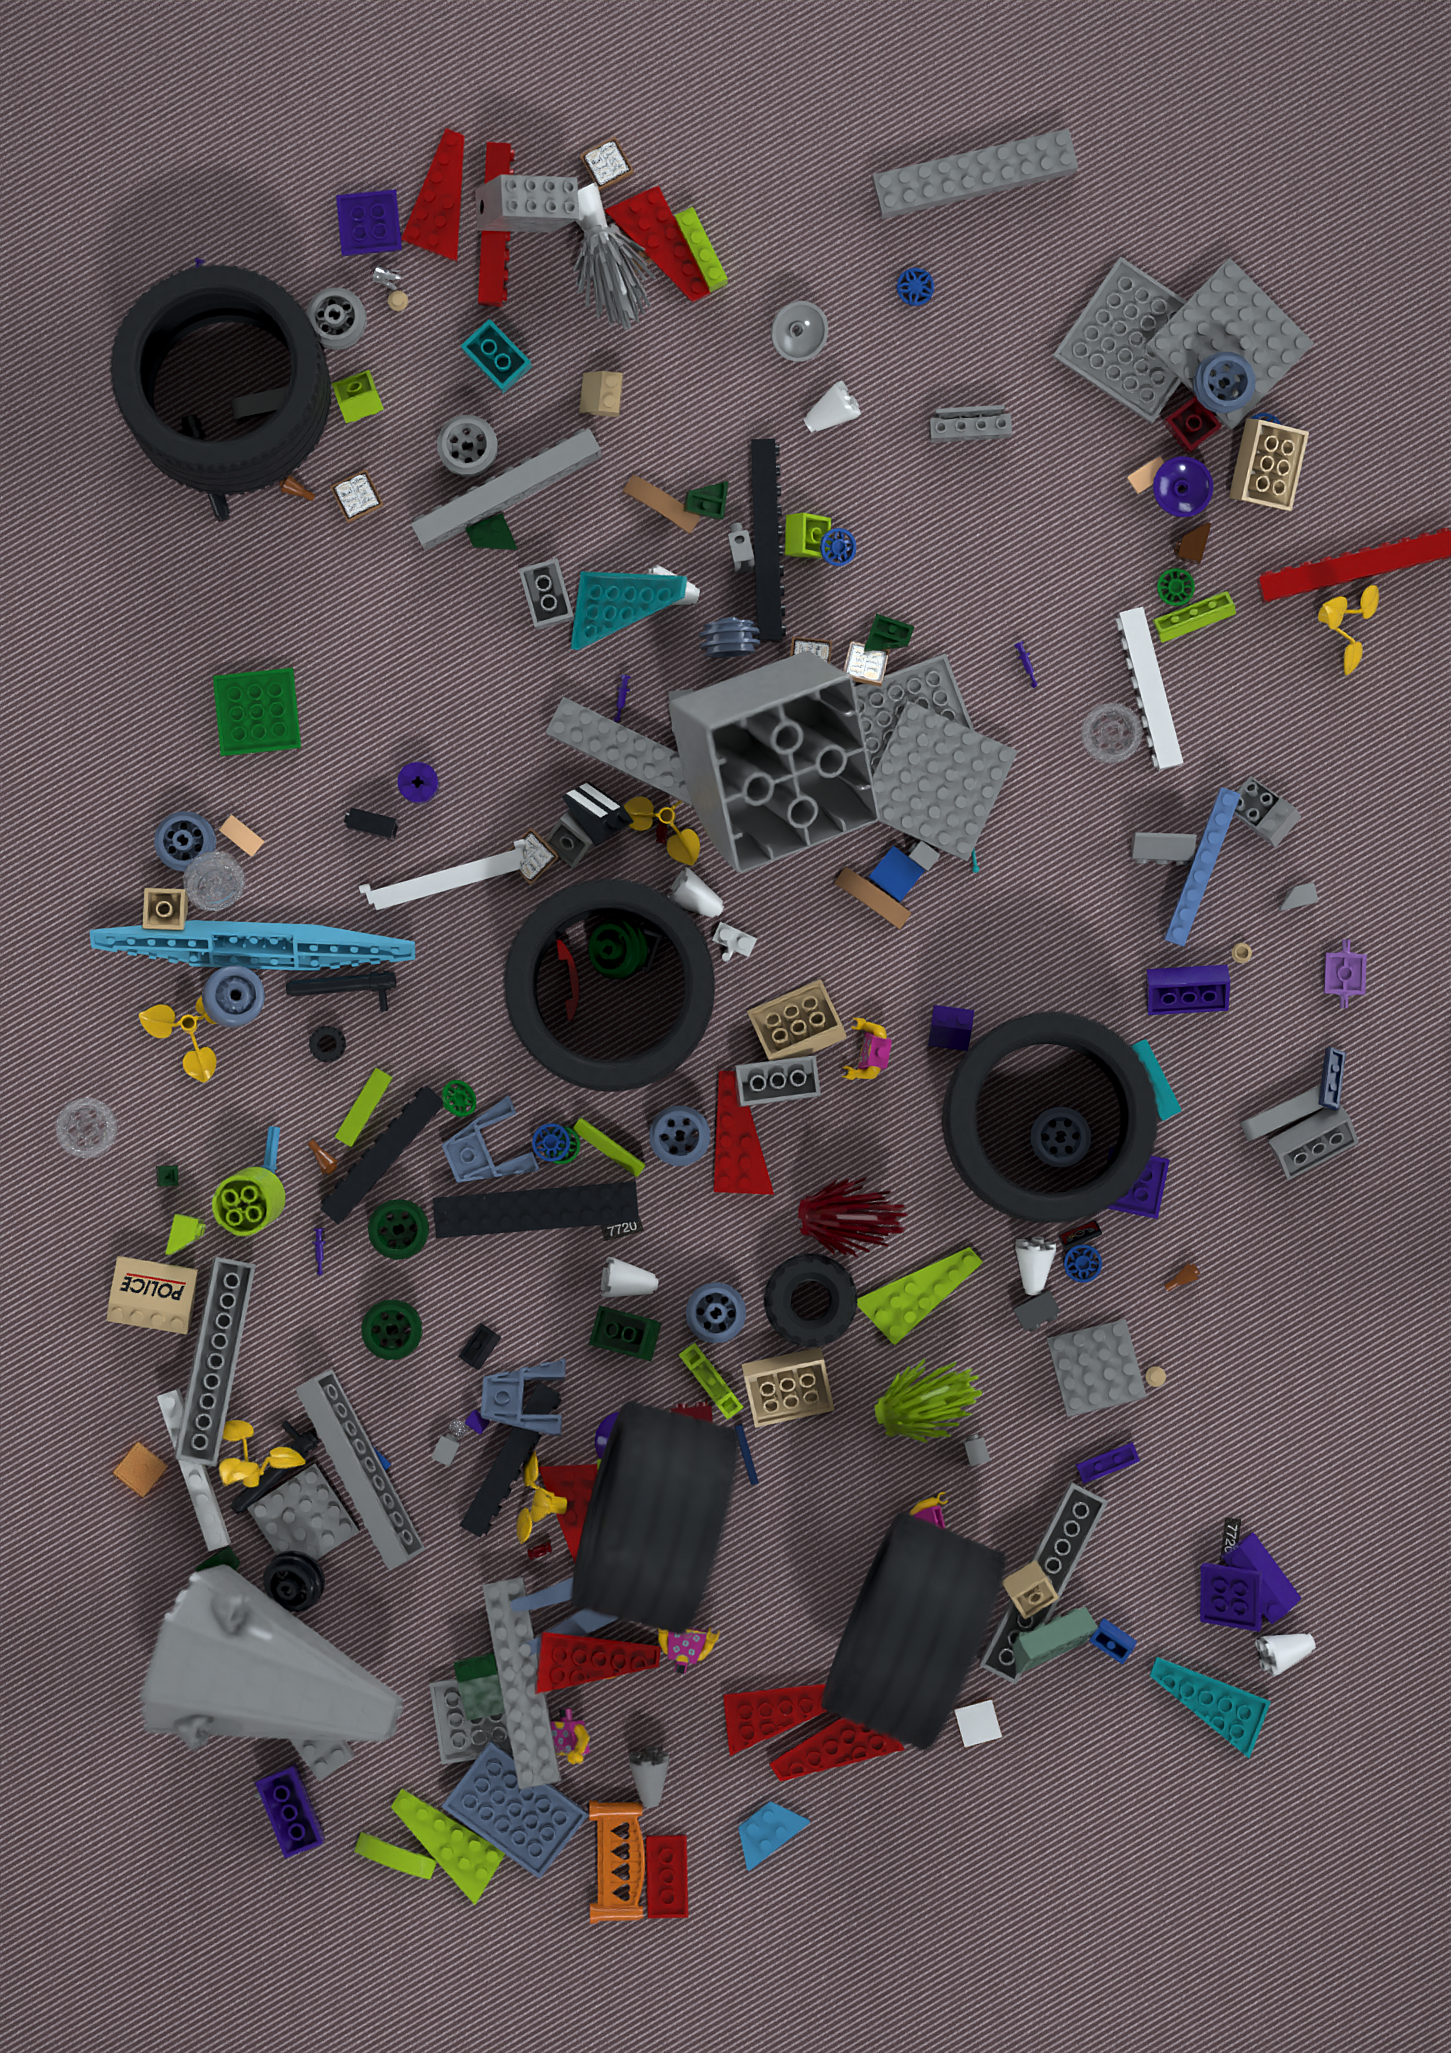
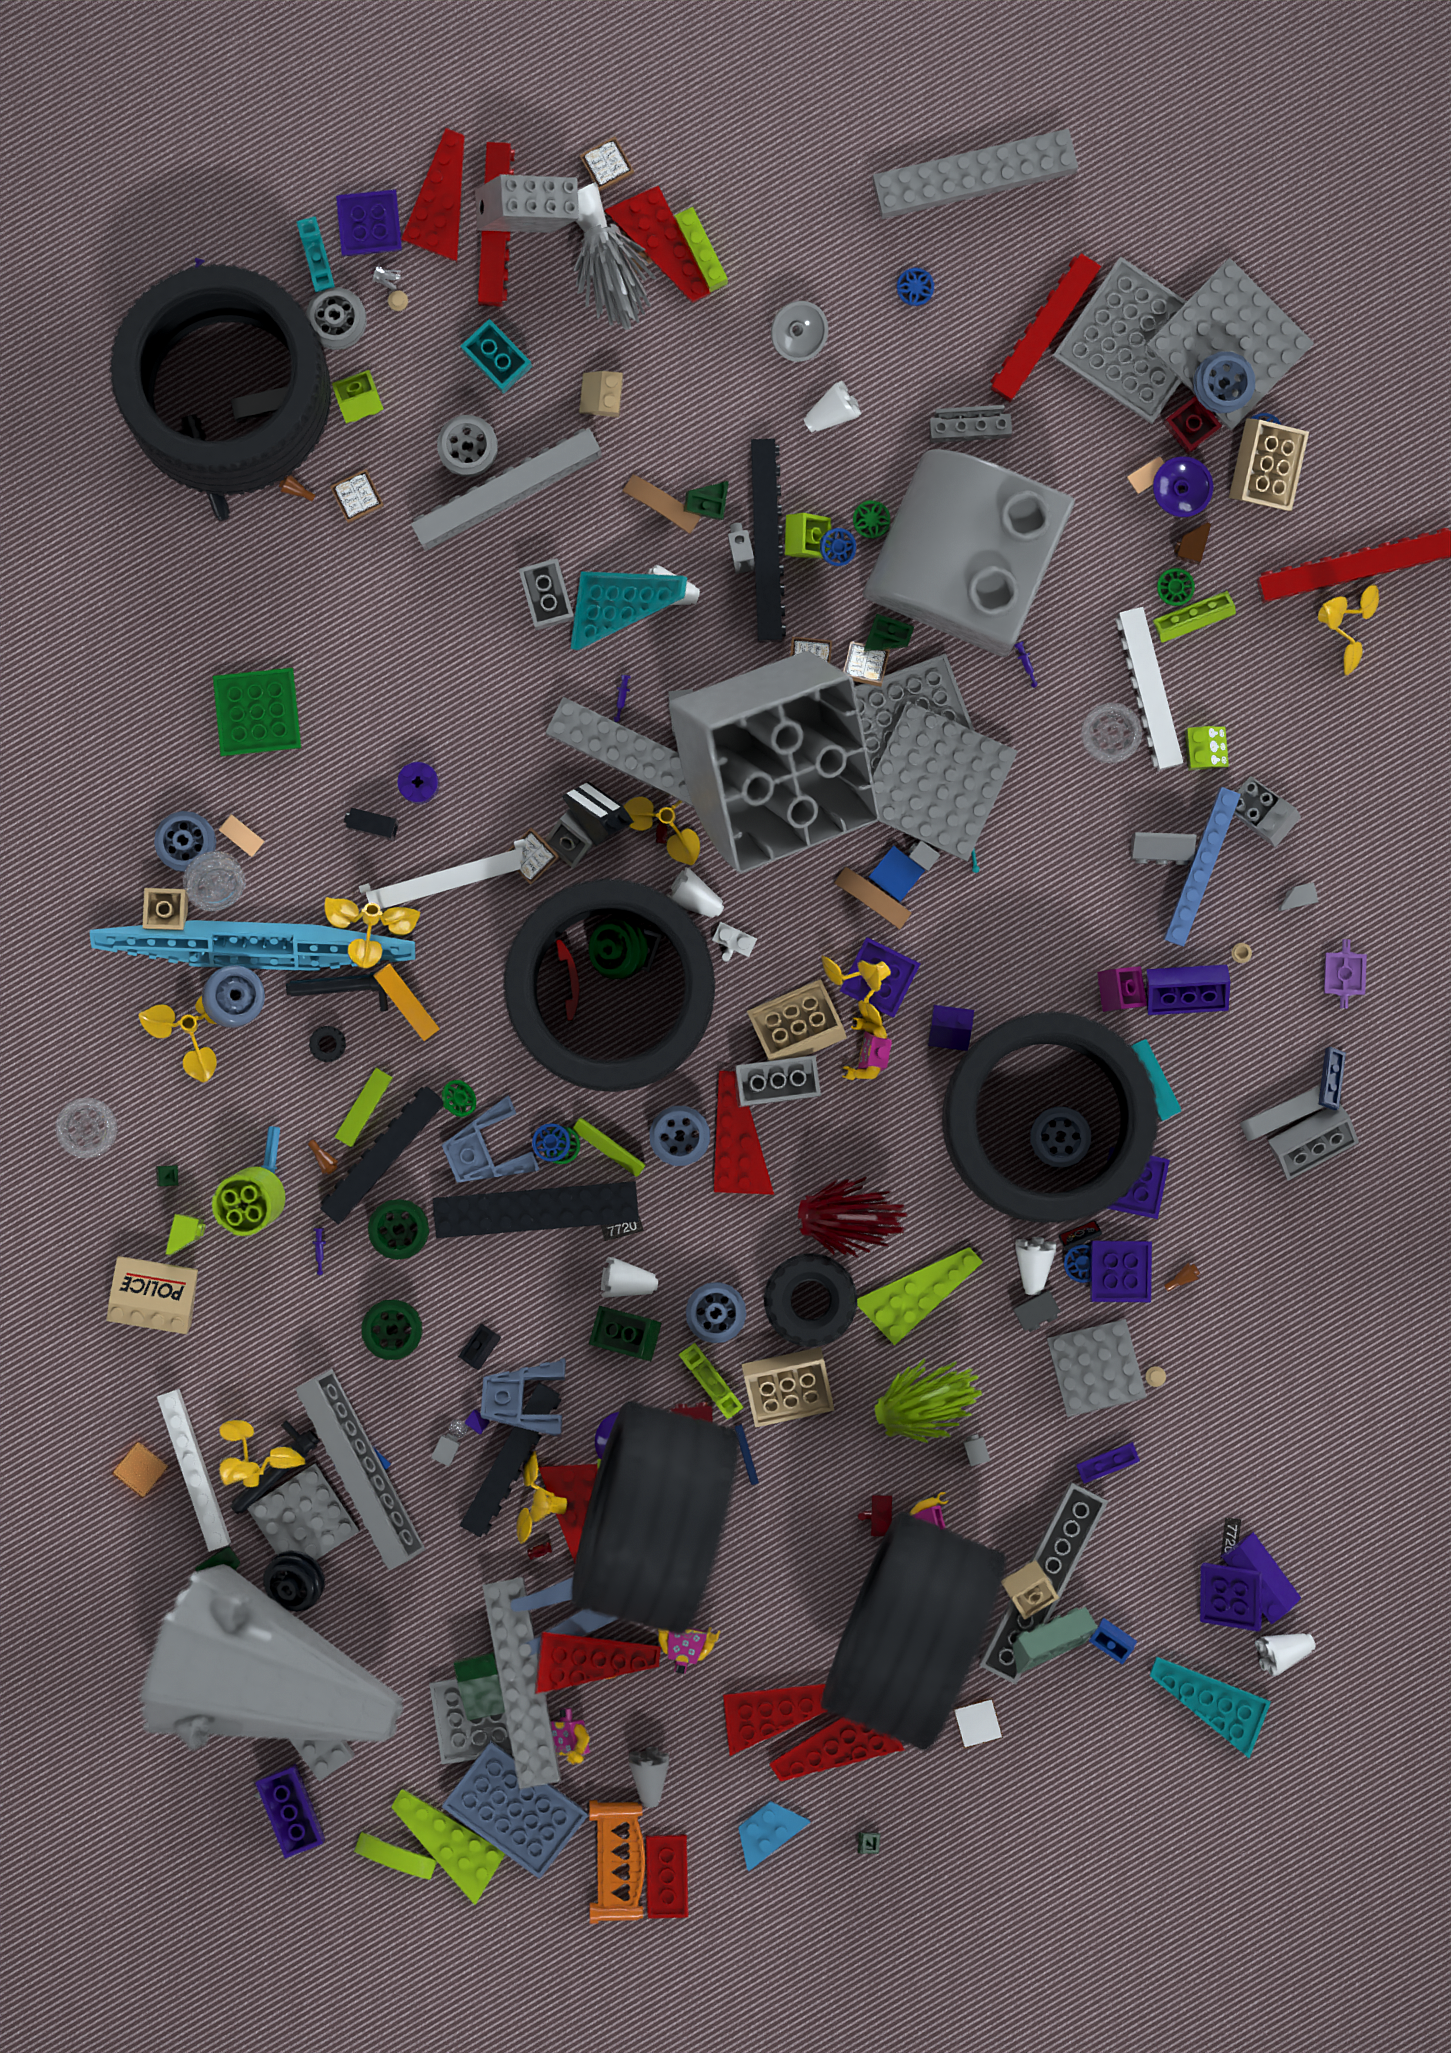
light grey brick [173,1257,256,1466] -> none
dark green wing [466,513,518,551] -> none
sand blue wheel [699,617,760,658] -> none
none -> teal slope [296,216,335,292]
none -> yellow plant [324,897,420,968]
none -> light orange slope [373,963,440,1041]
none -> yellow plant [821,955,891,1027]
none -> dark purple plate [839,937,920,1018]
none -> green wheel [853,500,891,539]
none -> dark red plate [857,1495,892,1536]
none -> dark green tile [857,1832,880,1854]
none -> light grey piece [863,449,1075,657]
none -> red brick [990,253,1101,403]
none -> dark purple plate [1090,1241,1152,1302]
none -> magenta slope [1097,966,1147,1012]
none -> lime slope [1185,726,1229,771]

